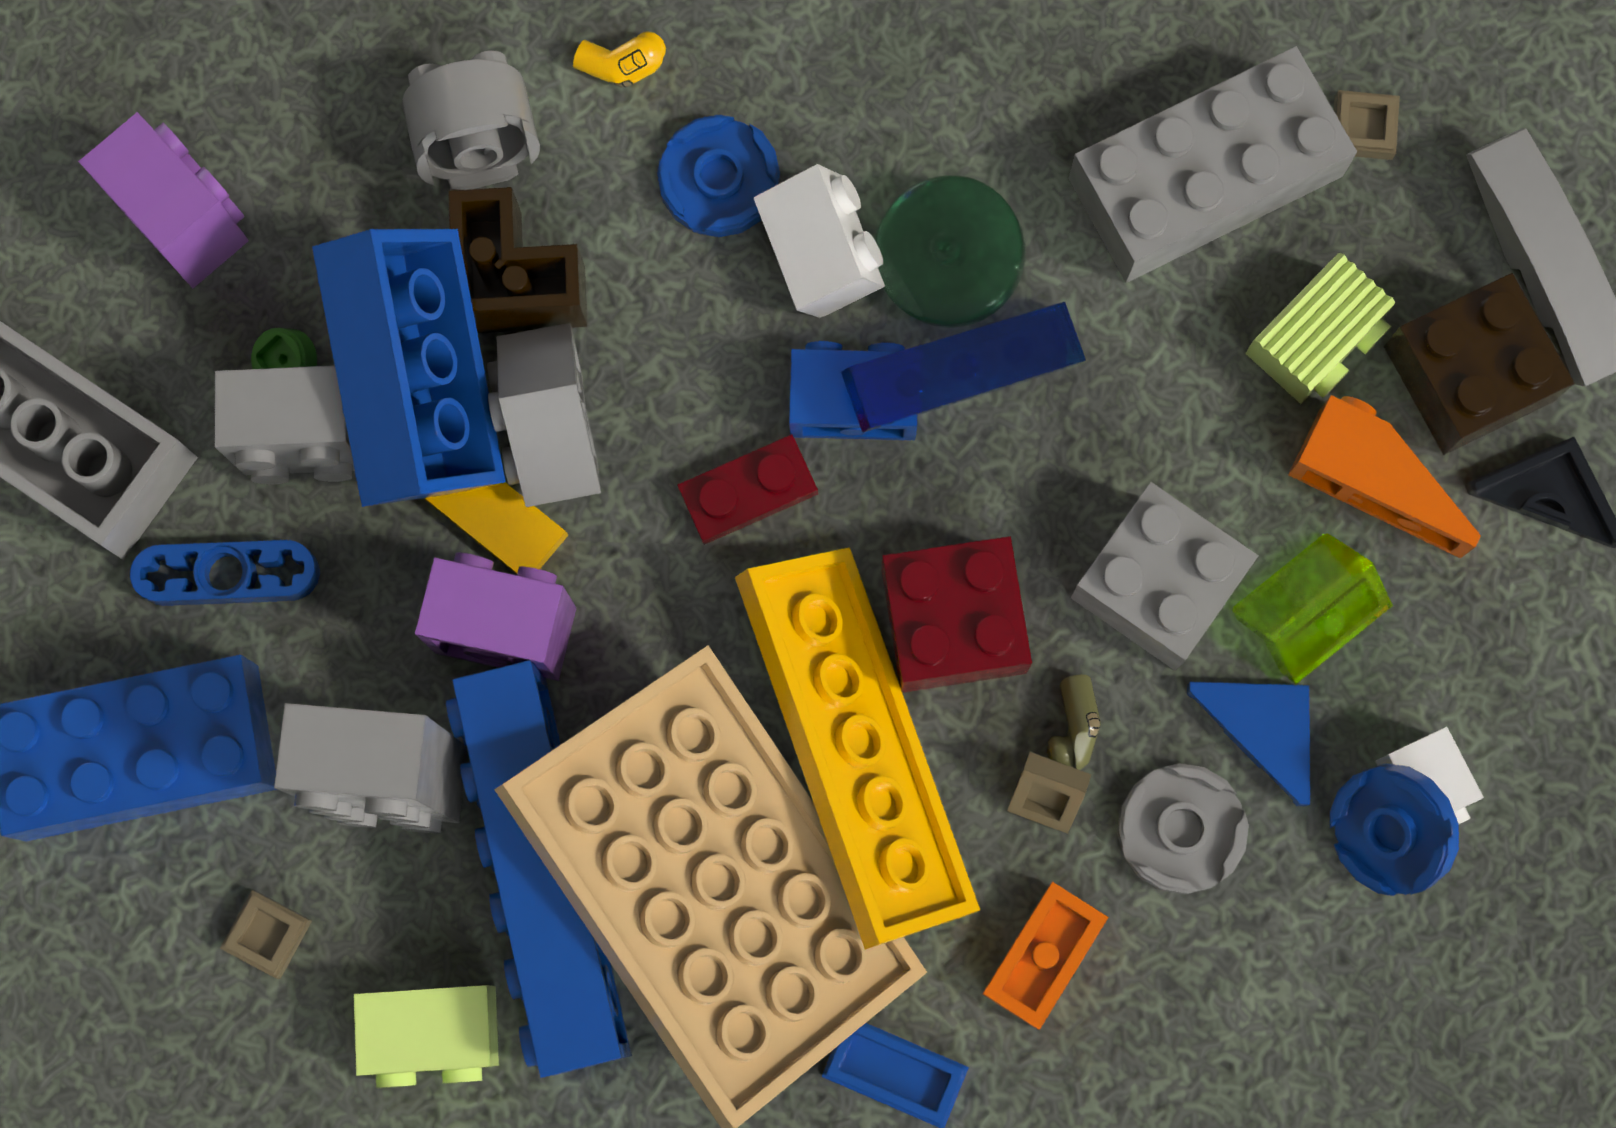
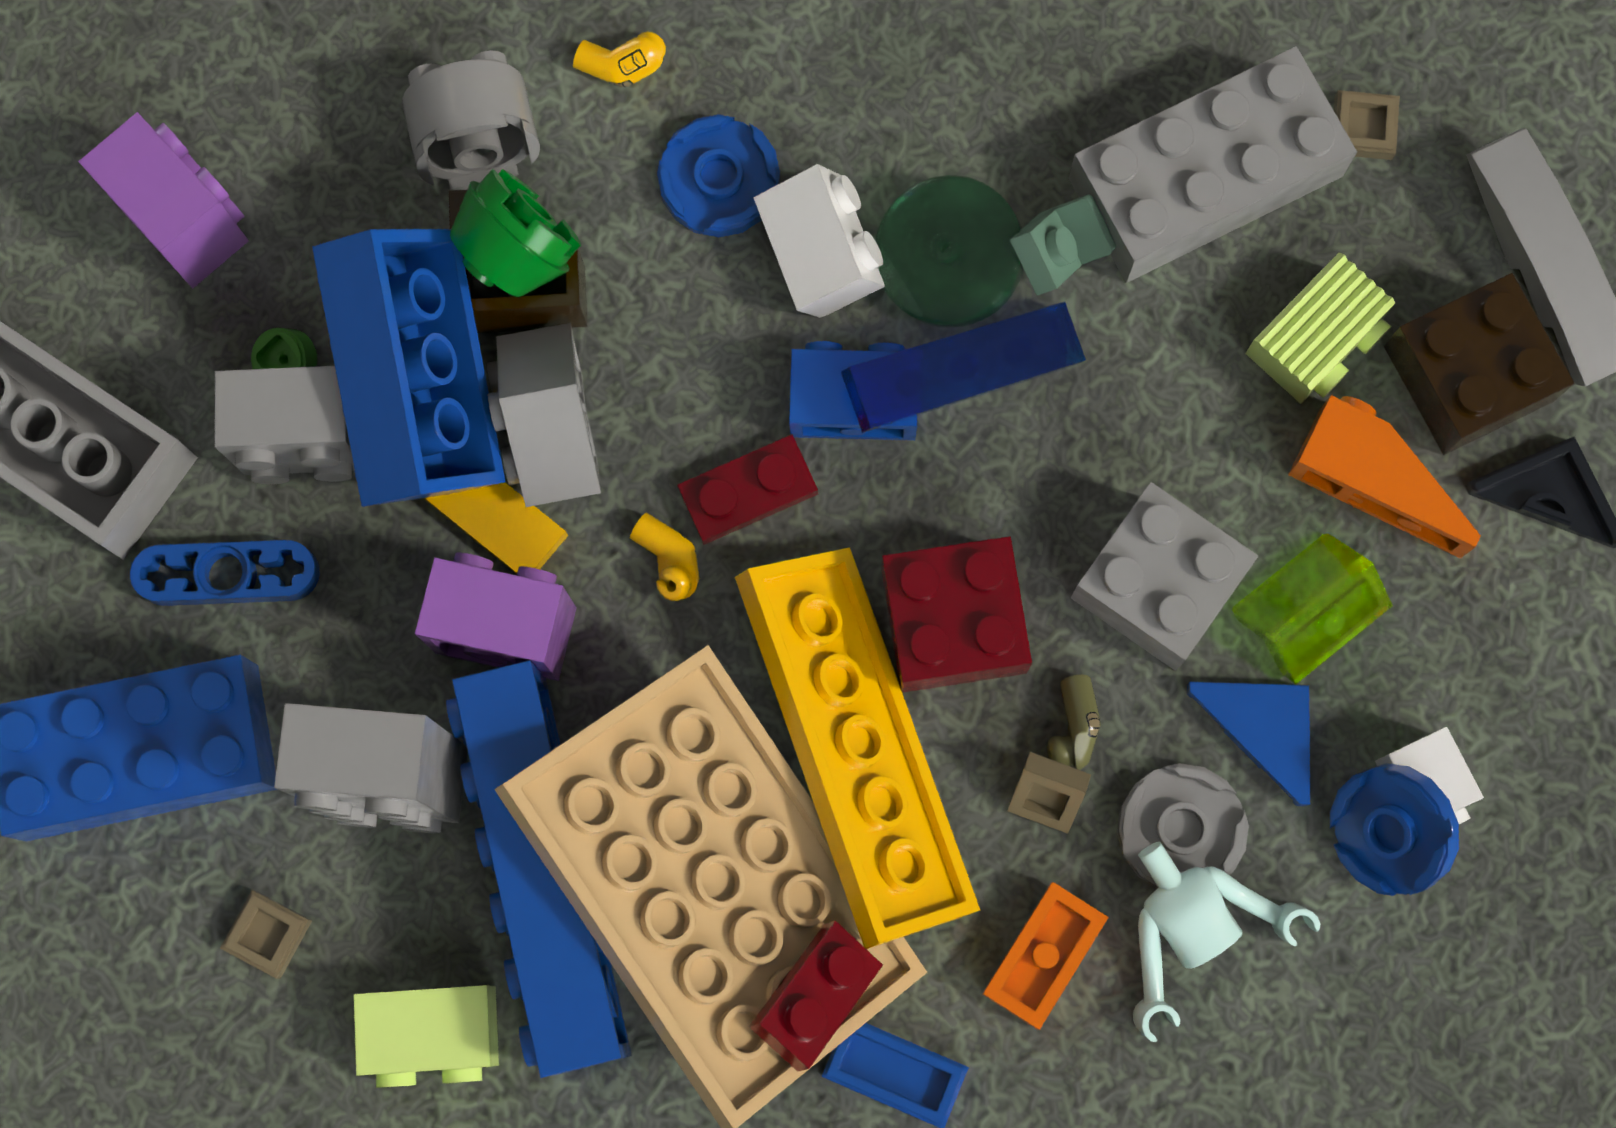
none -> green cone [450,169,581,297]
none -> yellow arm [630,512,700,601]
none -> dark red plate [749,920,883,1071]
none -> sand green bracket [1010,195,1116,295]
none -> light aqua piece [1133,842,1321,1042]

